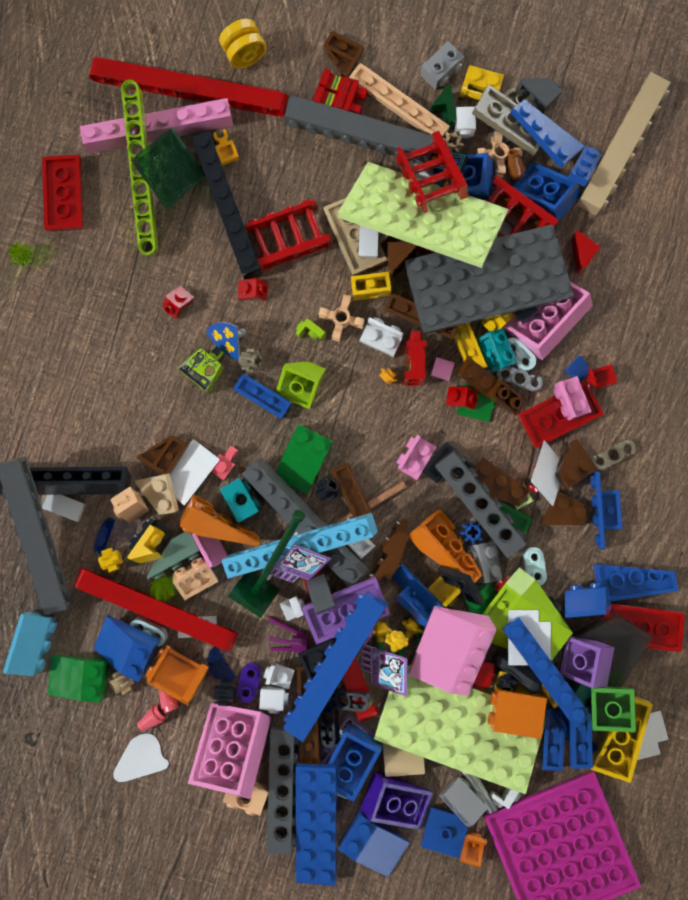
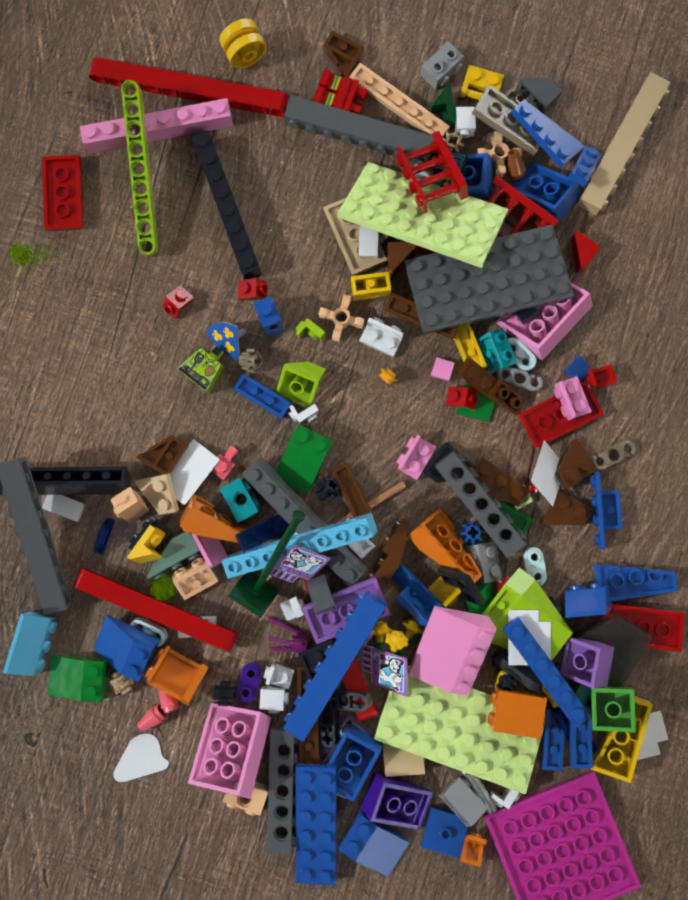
yellow gear [98,548,123,573] -> none
clear green plate [131,127,205,209] -> none
clear blue tile [206,646,237,681] -> none
light orange plate [213,129,239,166] -> none
red fence [245,199,331,271] -> none
red hips [403,331,427,386] -> none
red brick [472,660,495,689] -> none
yellow bracket [481,313,515,332] -> none
none -> clear blue tile [235,514,289,553]
none -> blue torso [253,296,285,338]
none -> white bracket [289,404,319,425]

